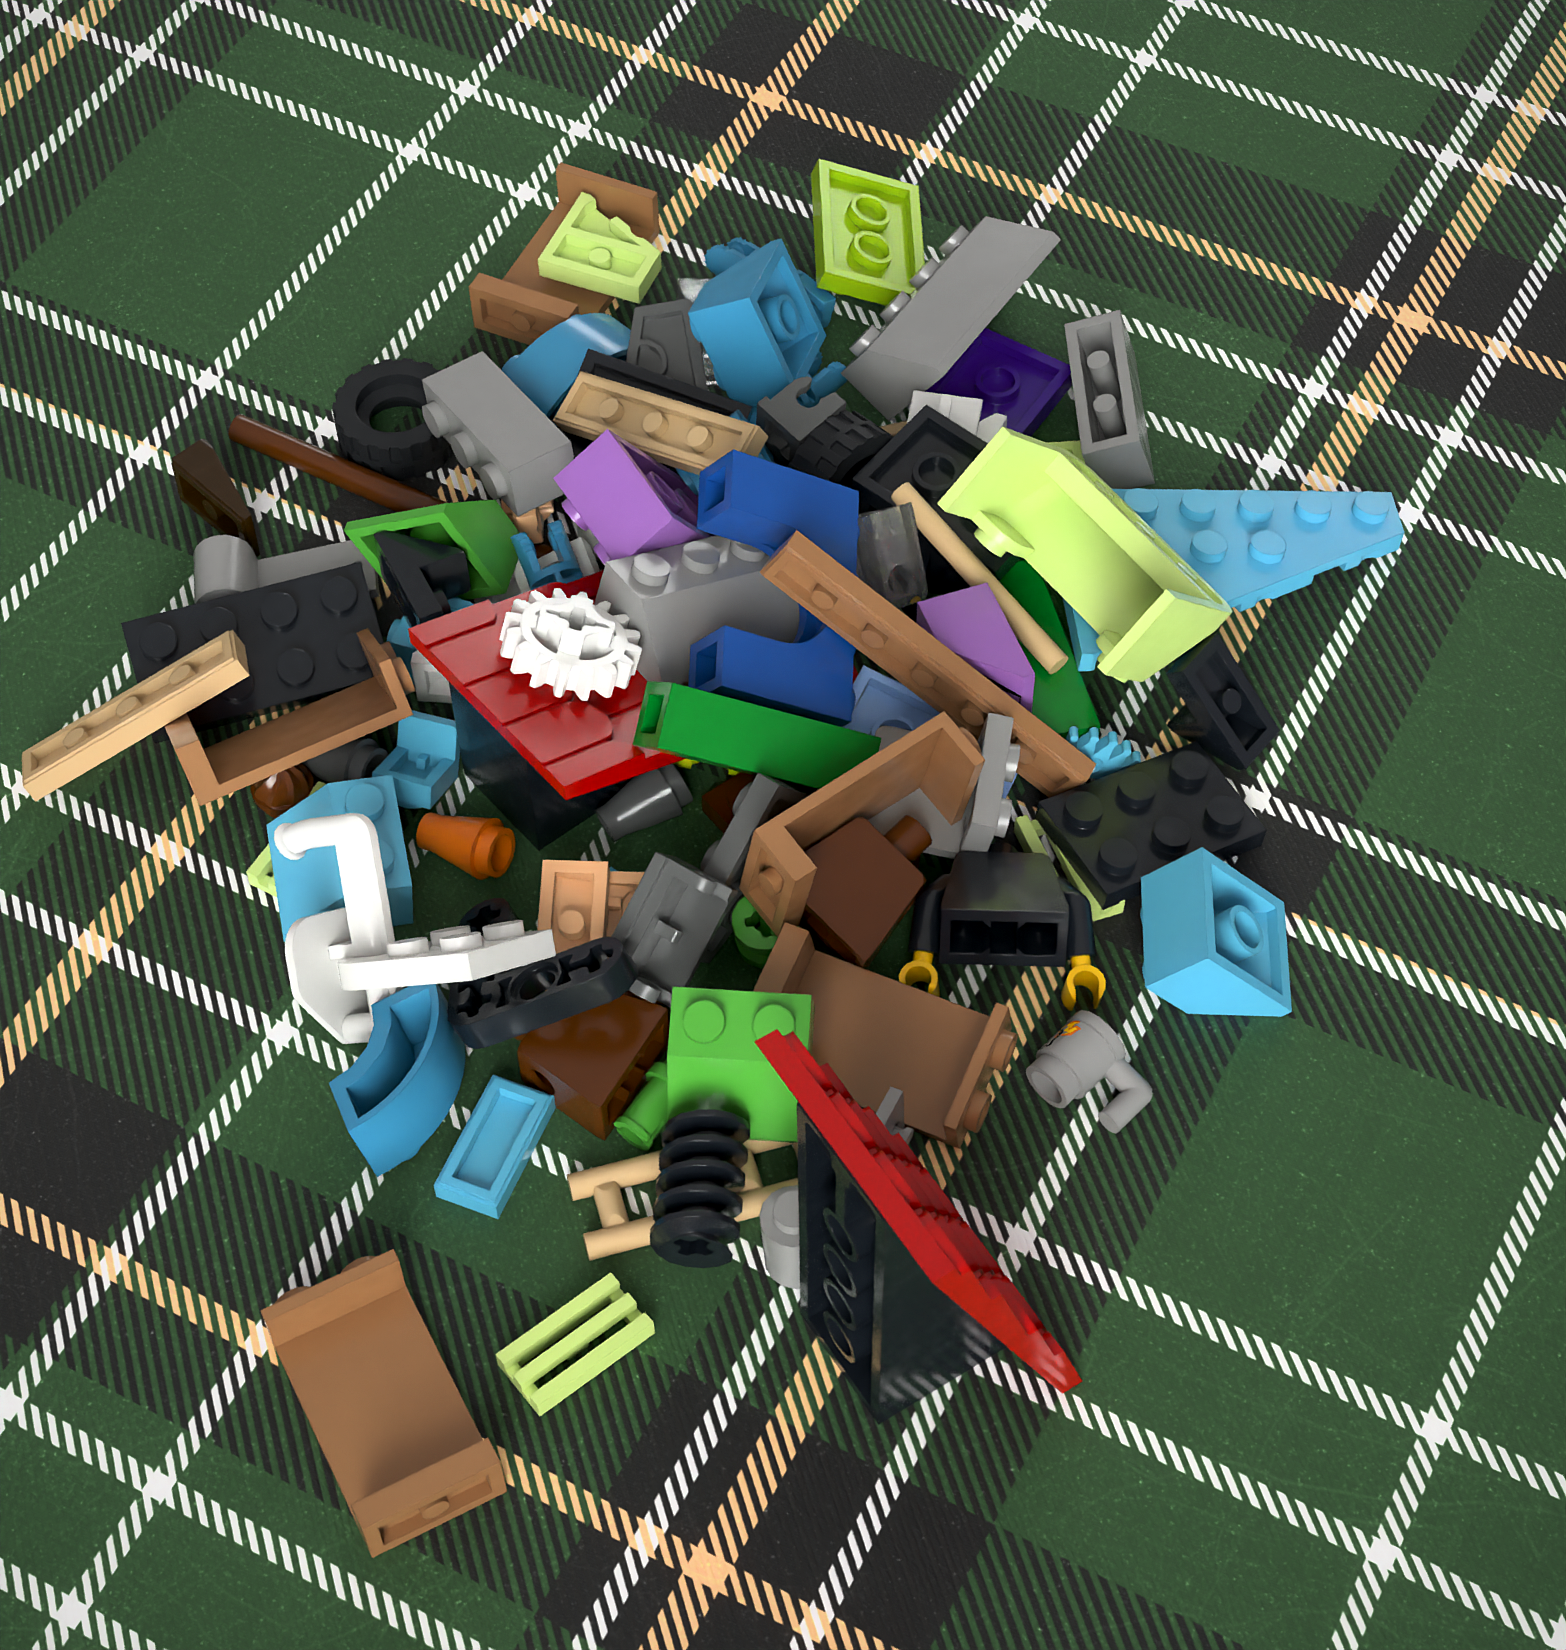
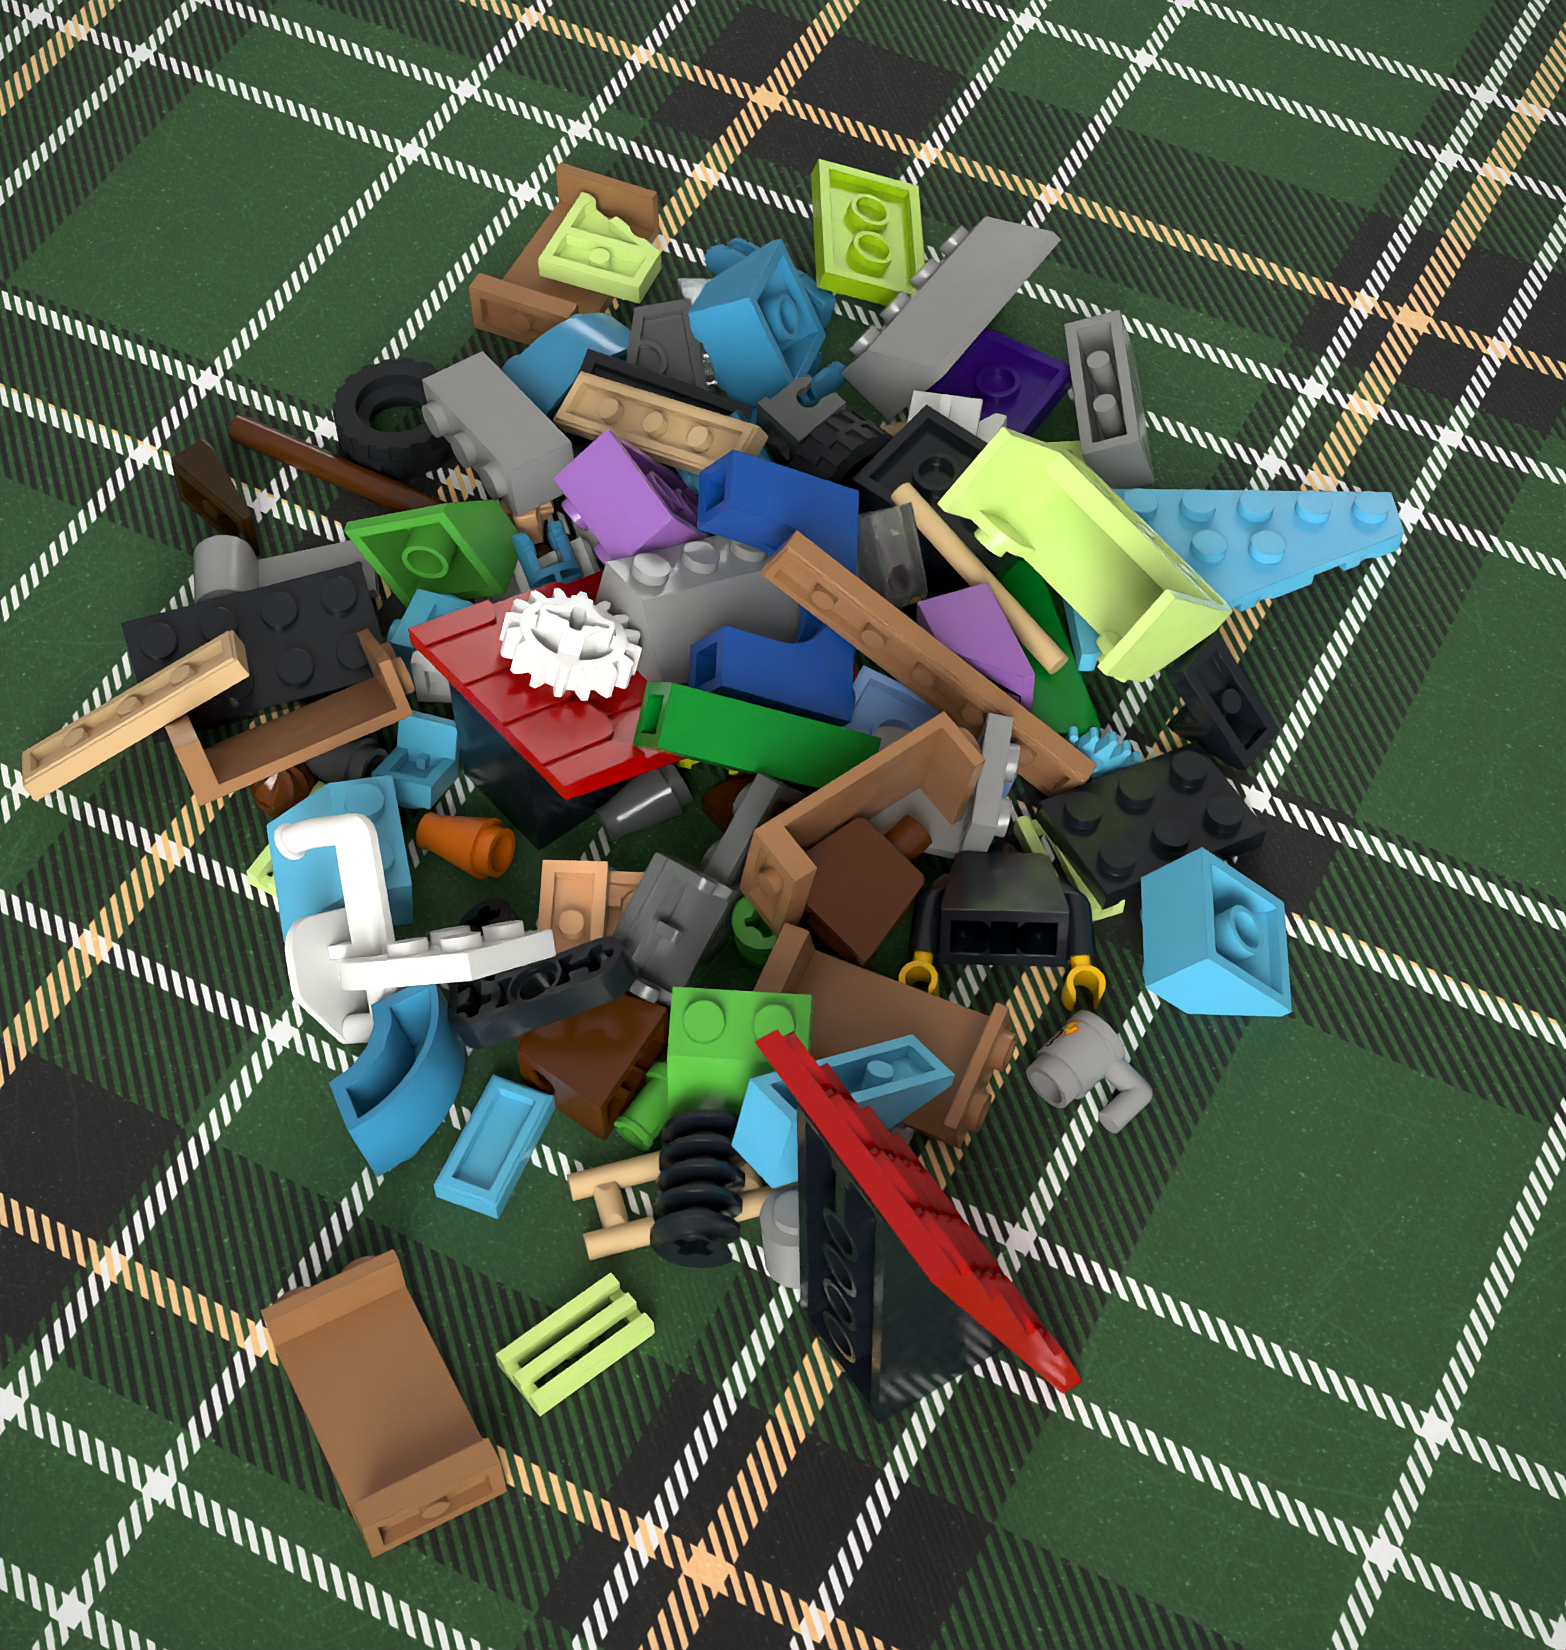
black slope [374,530,471,628] -> none
none -> medium azure slope [731,1034,955,1189]

